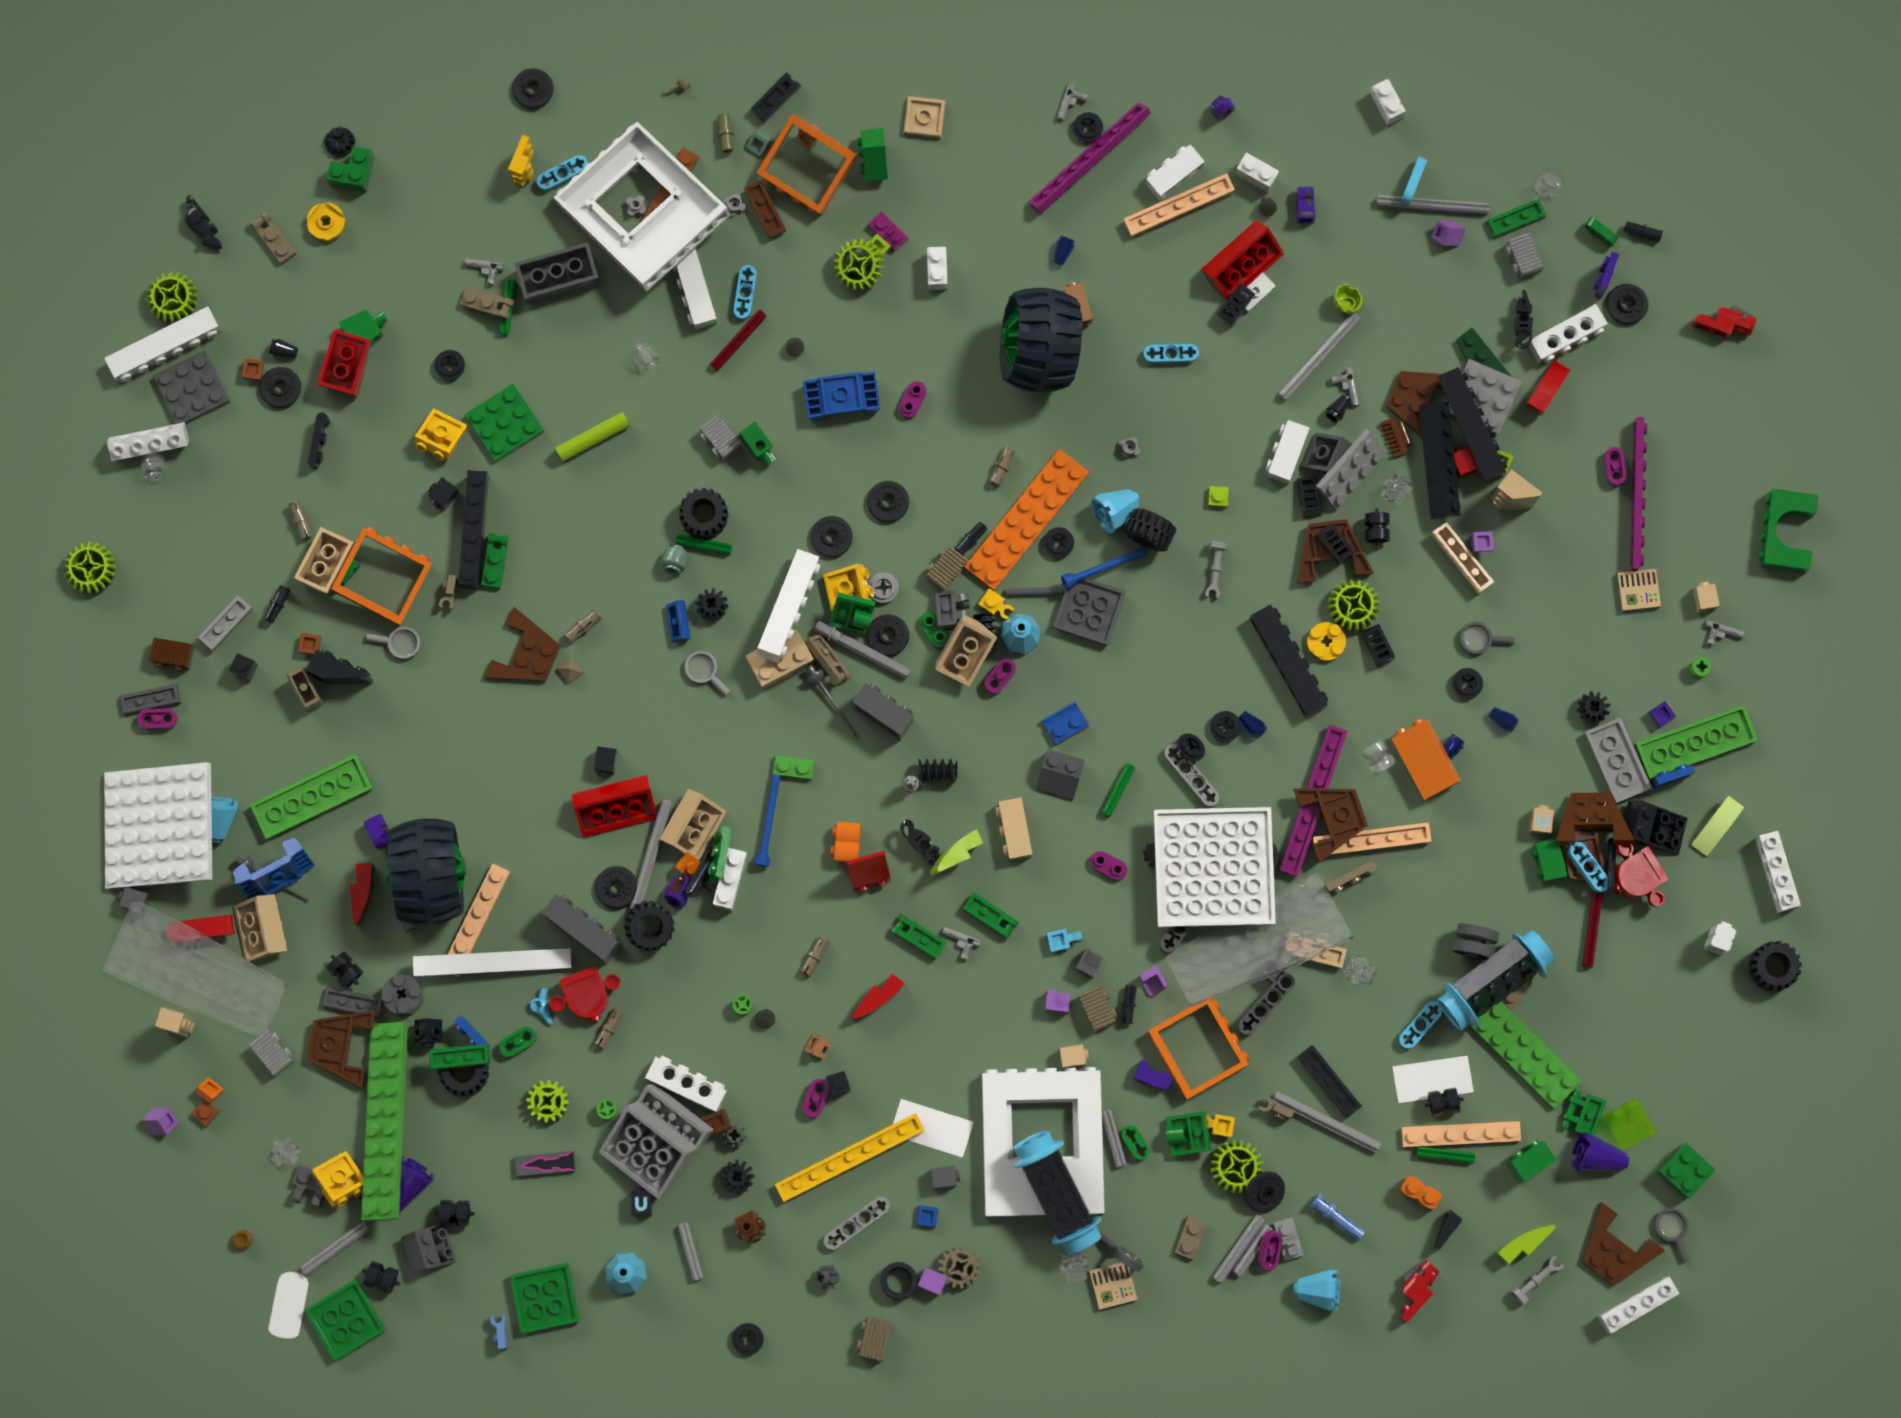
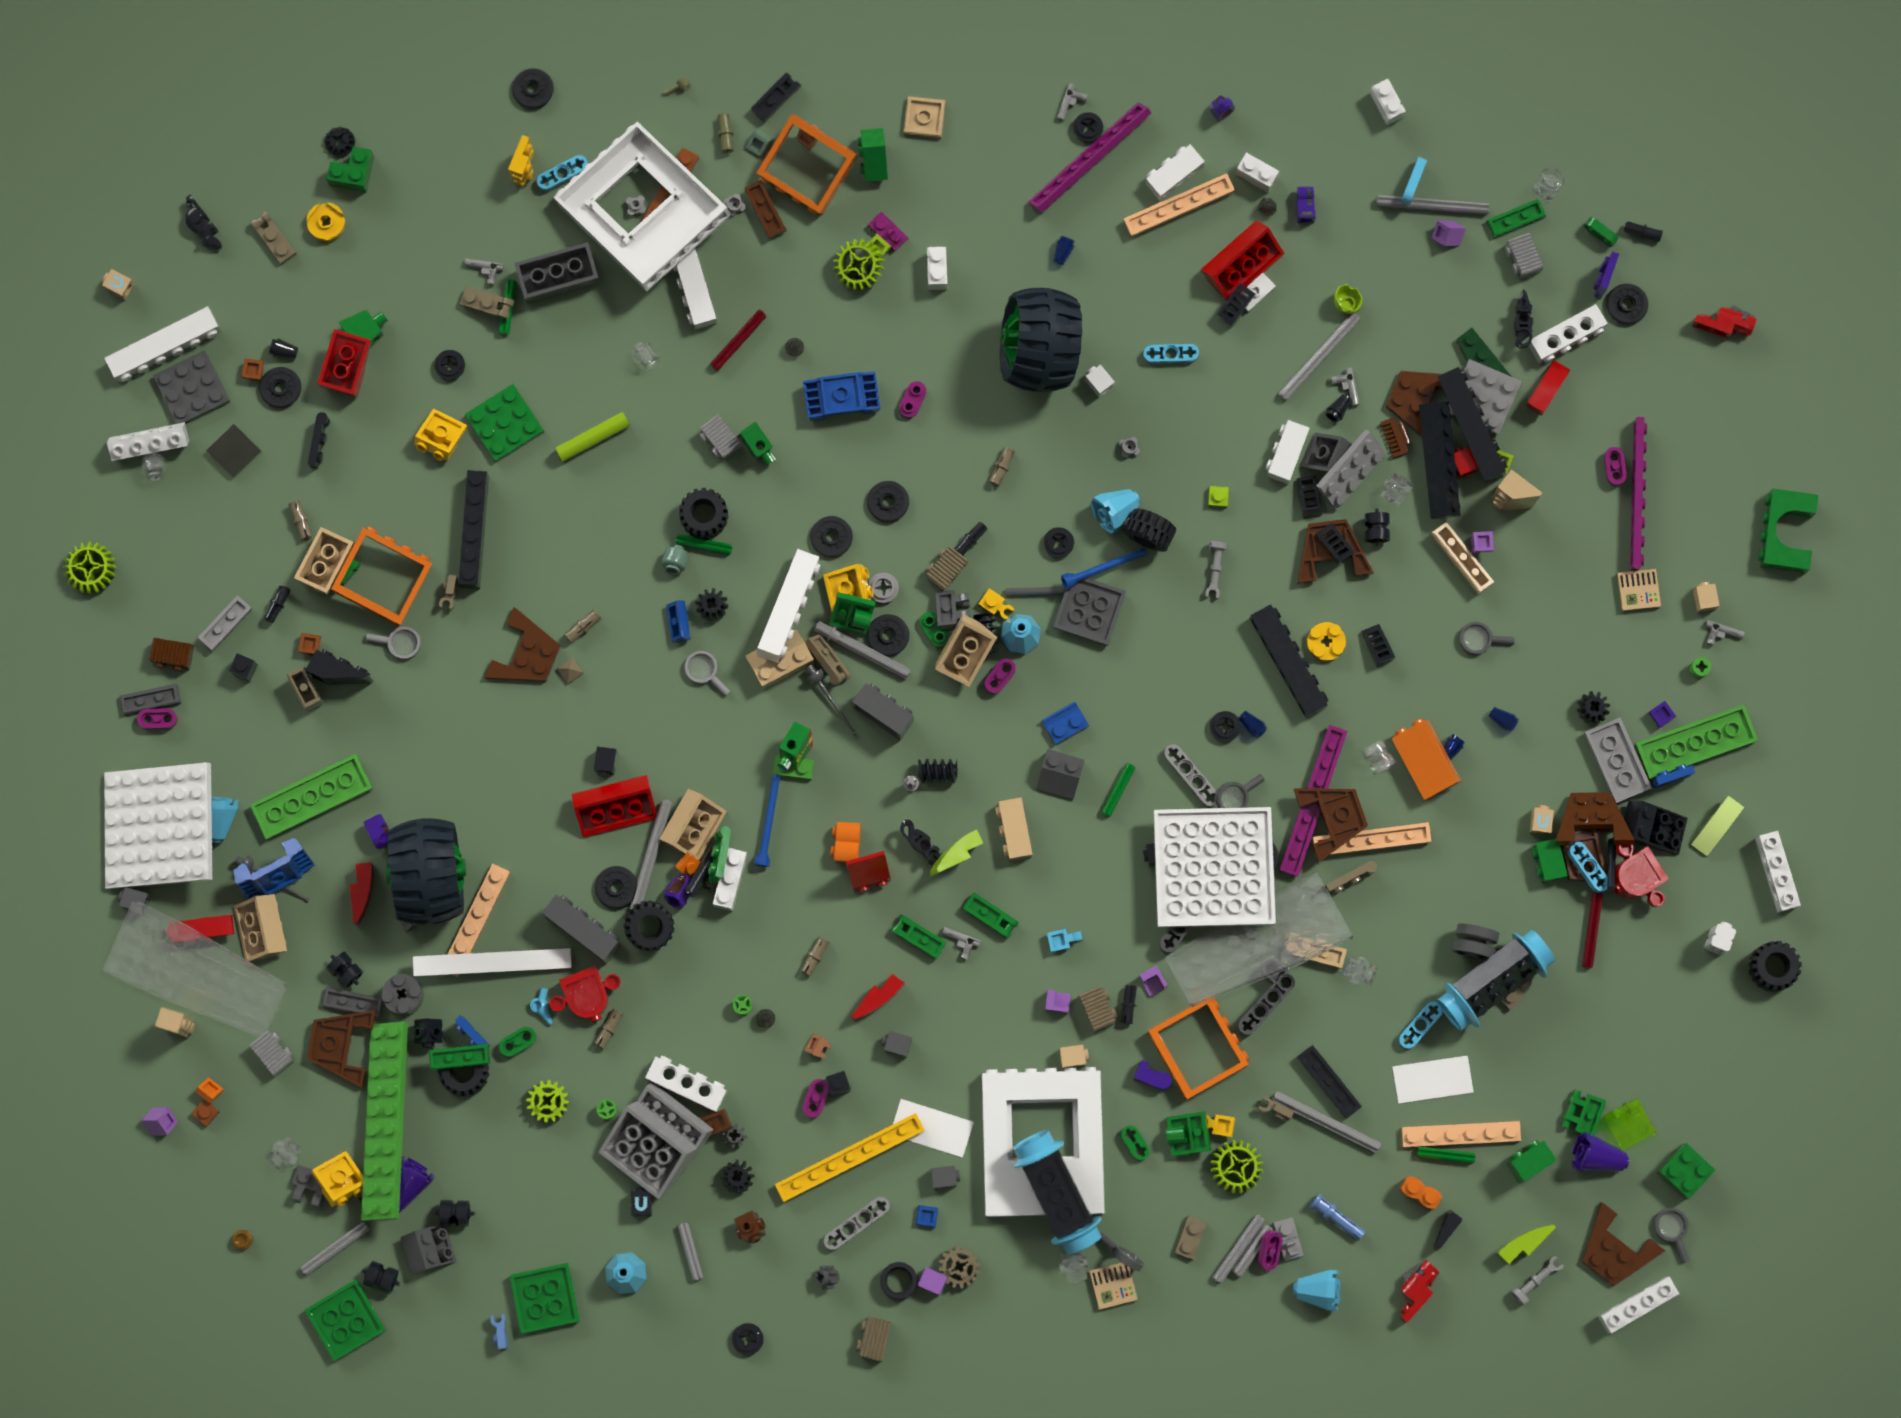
lime gear [145,272,198,323] -> none
white sticker [268,1272,308,1339] -> none
black brick [428,477,459,510] -> none
green plate [481,533,509,589] -> none
tile [515,1151,576,1177] -> none
medium azure beam [734,265,757,321] -> none
orange plate [964,449,1089,591] -> none
medium nougat brick [1064,282,1093,326] -> none
dark grey panel [1075,947,1103,979] -> none
magenta plate [1090,851,1127,880] -> none
light grey axle [1102,1110,1126,1168] -> none
black gear [1176,733,1205,763] -> none
black wheel [1246,1171,1285,1213] -> none
lime gear [1328,579,1380,631] -> none
black wheel [1424,1087,1464,1117] -> none
black gear [1452,668,1483,699] -> none
bright green plate [1469,1002,1582,1110] -> none
none -> tan brick [102,269,135,300]
none -> clear smoke tile [206,424,262,478]
none -> green torso [777,721,813,771]
none -> dark grey brick [881,1031,912,1058]
none -> white brick [1085,365,1115,398]
none -> piece [1215,774,1264,808]

